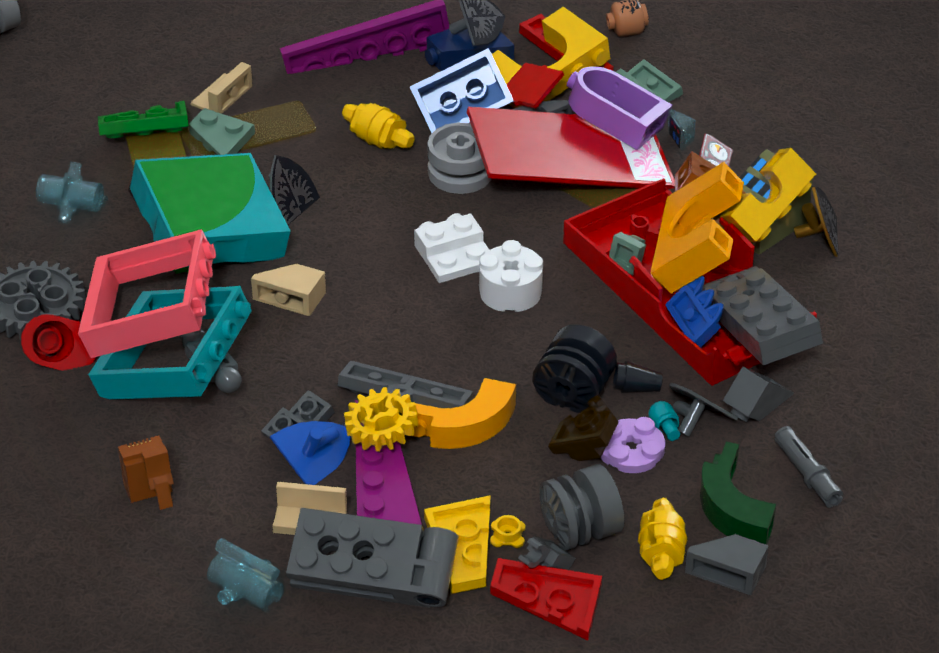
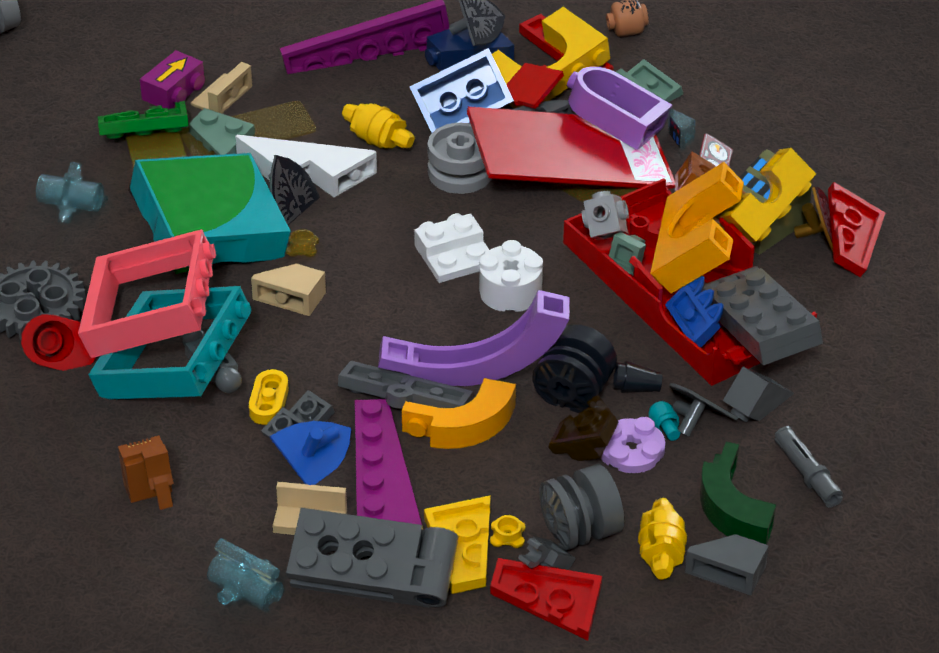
yellow gear [344,387,418,452] -> none
none -> magenta brick [140,50,205,109]
none -> white slope [235,135,377,197]
none -> yellow plate [249,369,289,425]
none -> clear yellow plate [286,229,319,257]
none -> medium lavender arch [378,290,570,386]
none -> light grey brick [582,191,629,240]
none -> red wing [828,182,885,277]

